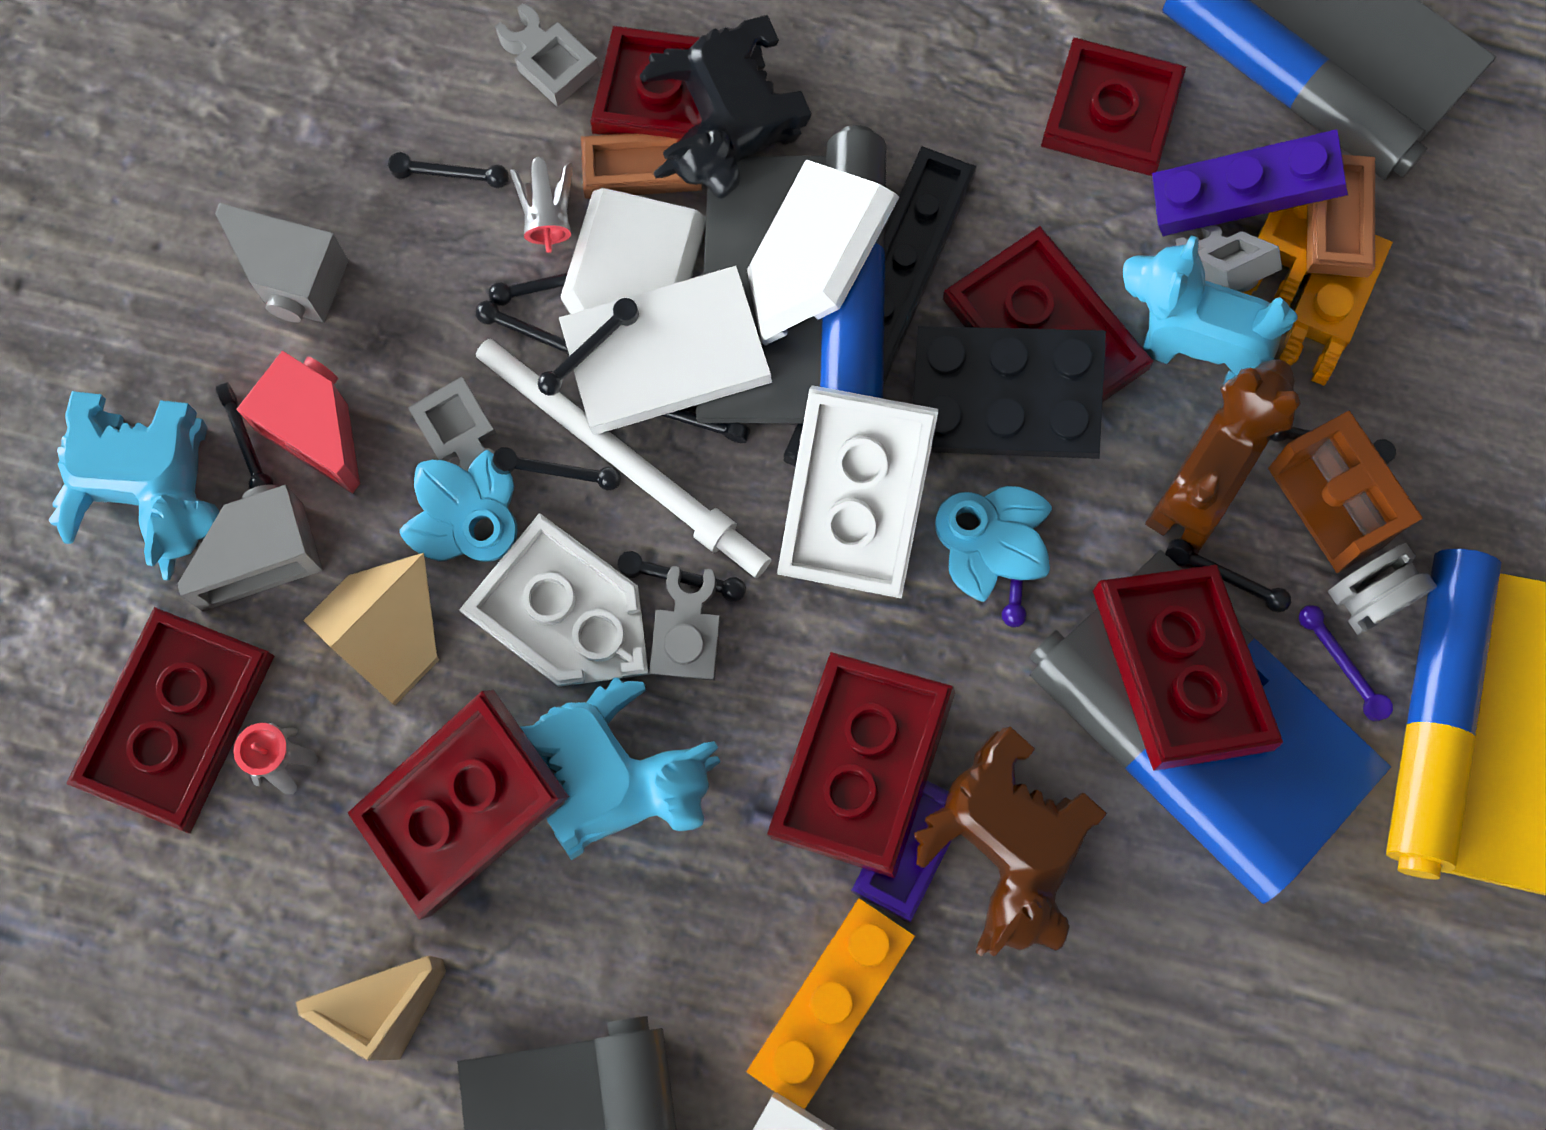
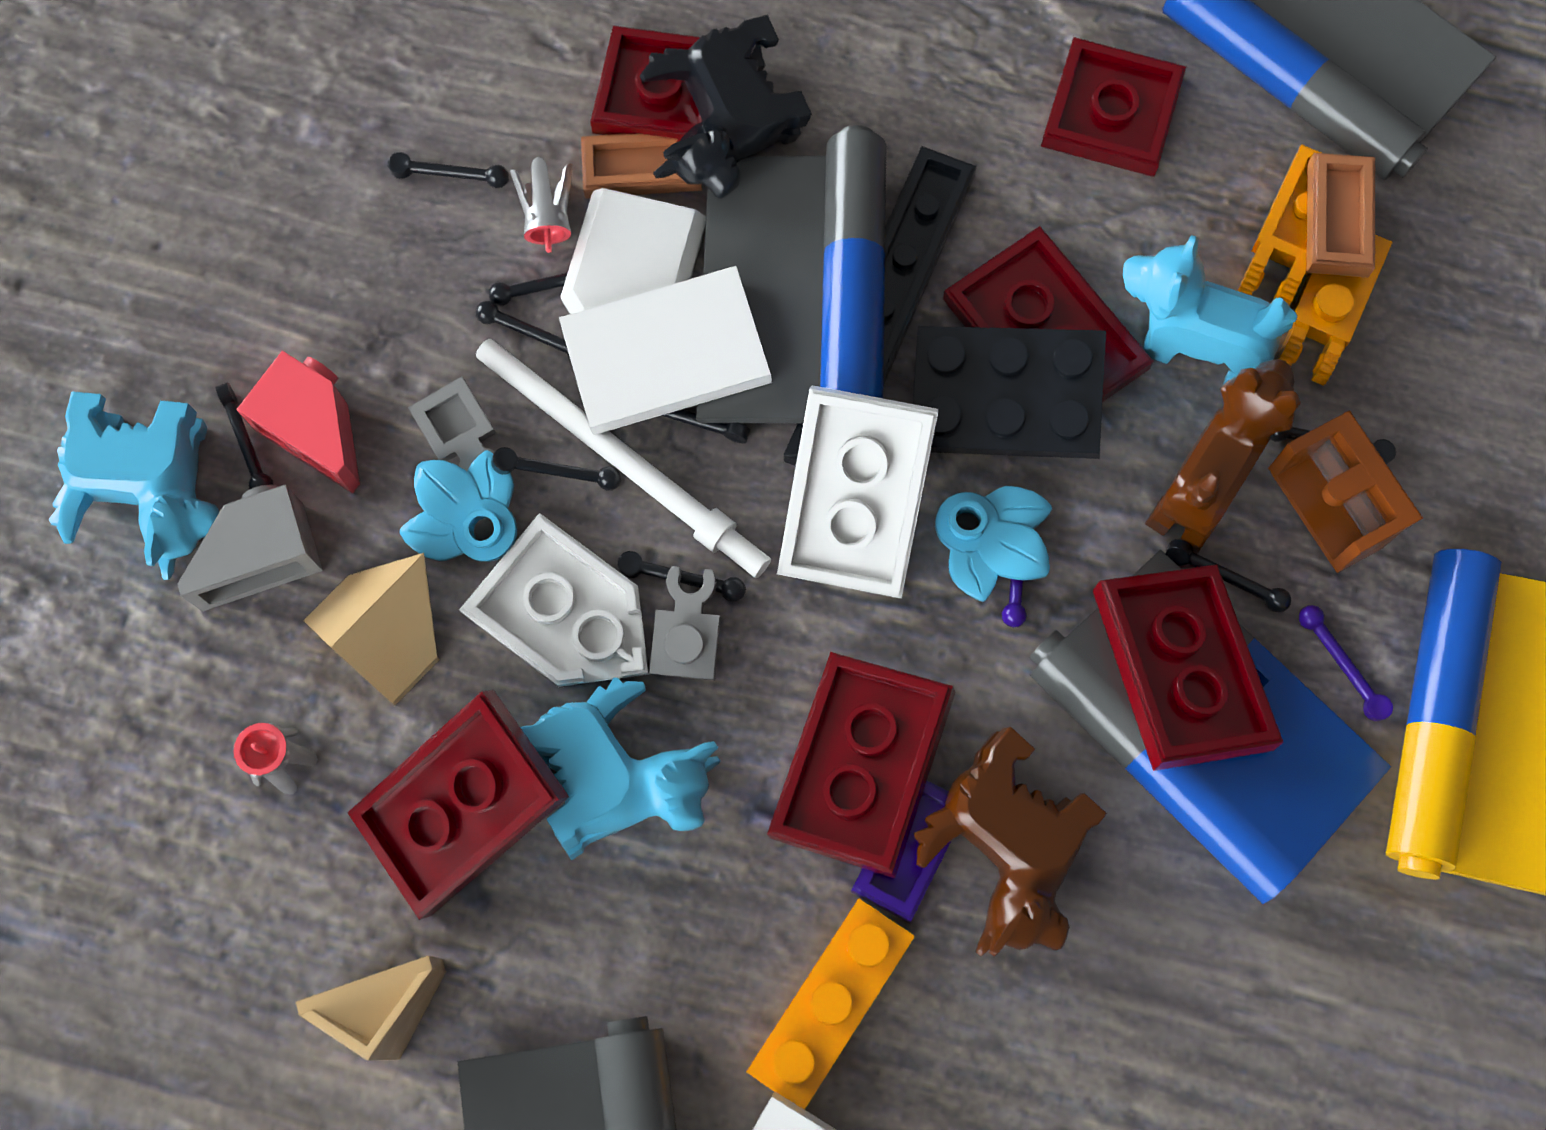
dark red tile [66,607,275,834] -> none
light grey slope [215,203,349,323] -> none
light grey plate [495,3,600,107] -> none
black hinge [537,298,639,396] -> none
white tile [747,160,900,345] -> none
dark purple plate [1152,129,1348,236] -> none
light grey plate [1175,225,1282,292] -> none
light grey wheel [1327,543,1437,635] -> none

